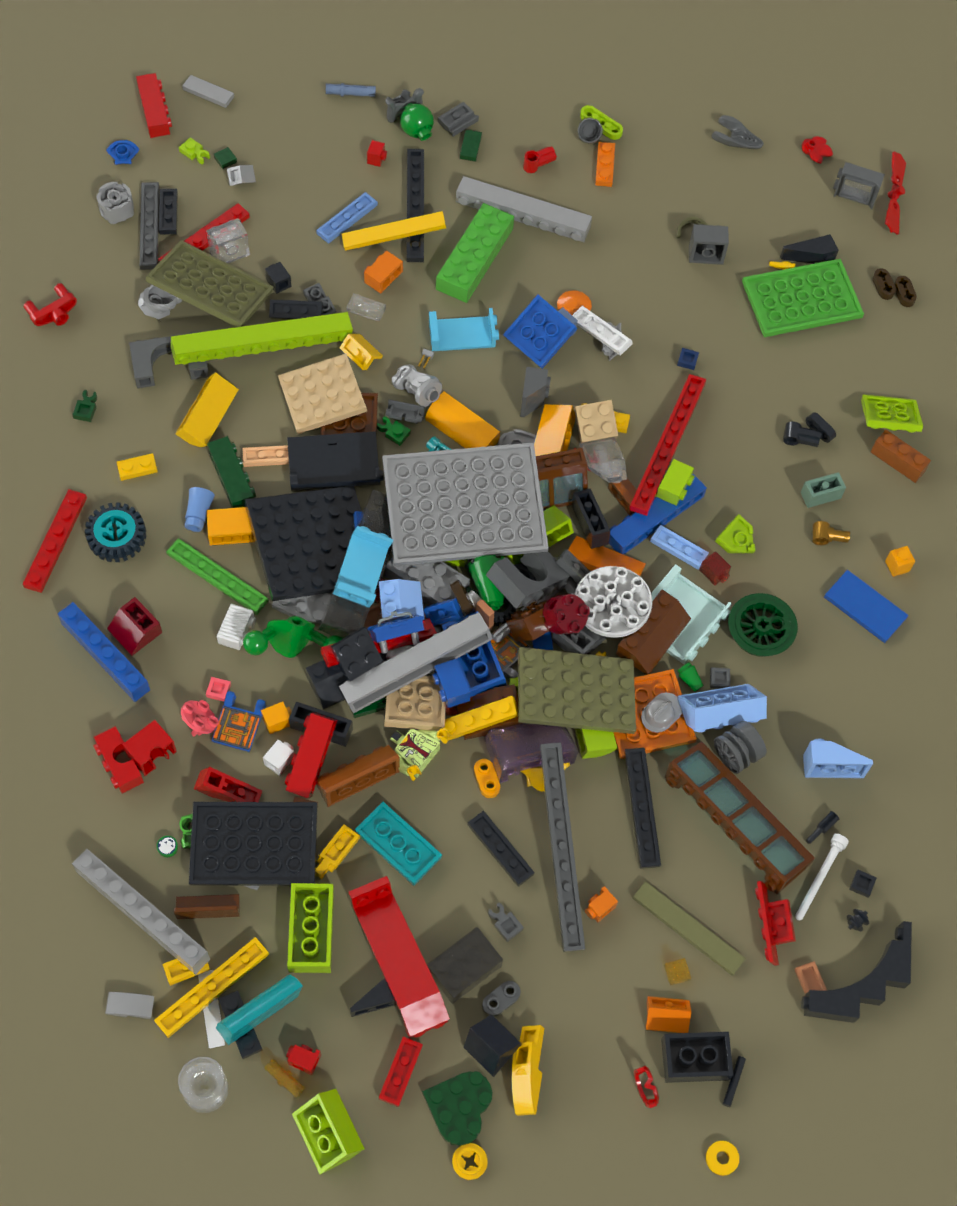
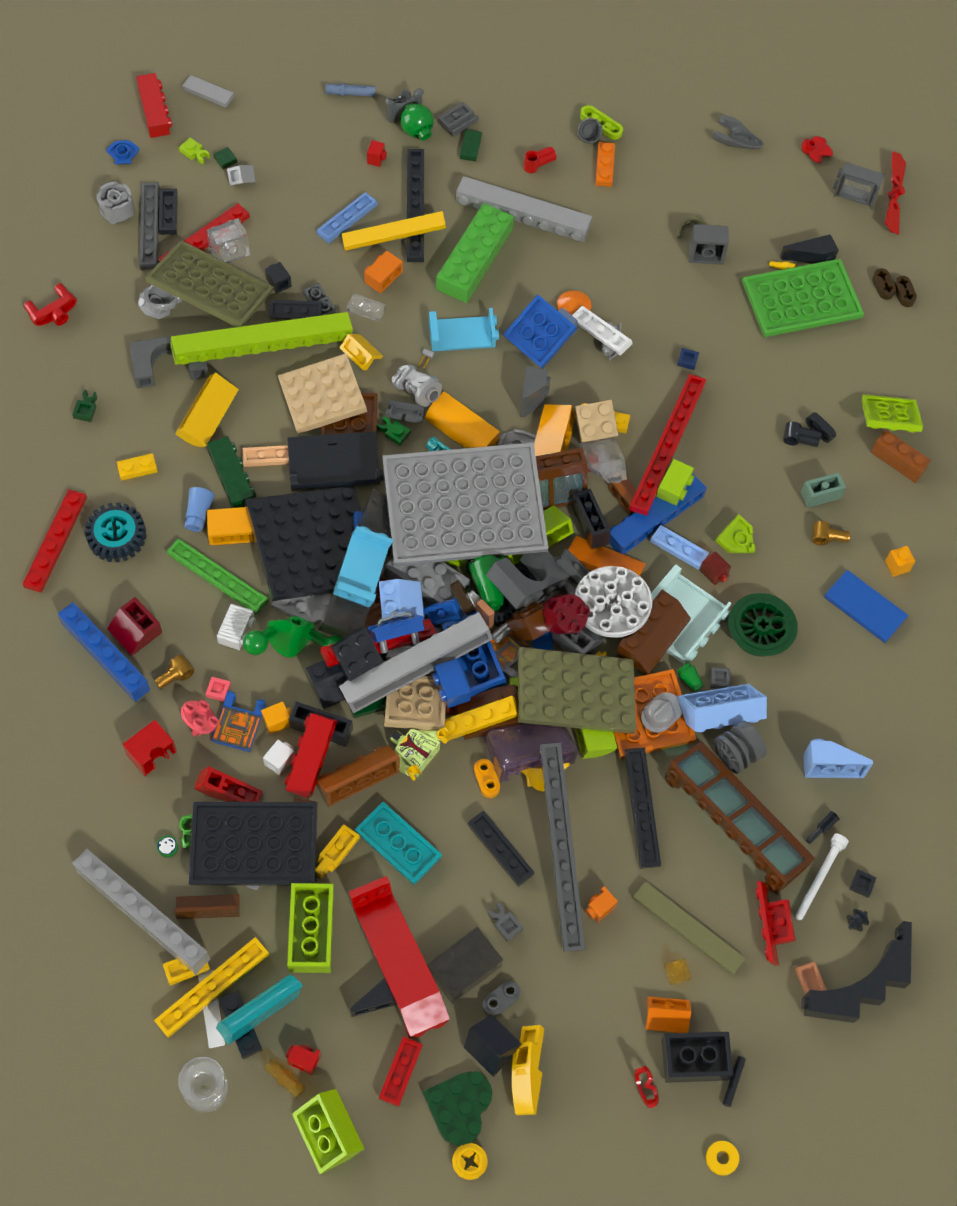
red arch [93,726,144,794] -> none
light grey slope [105,992,154,1019] -> none
none -> pearl gold pin [154,655,195,690]

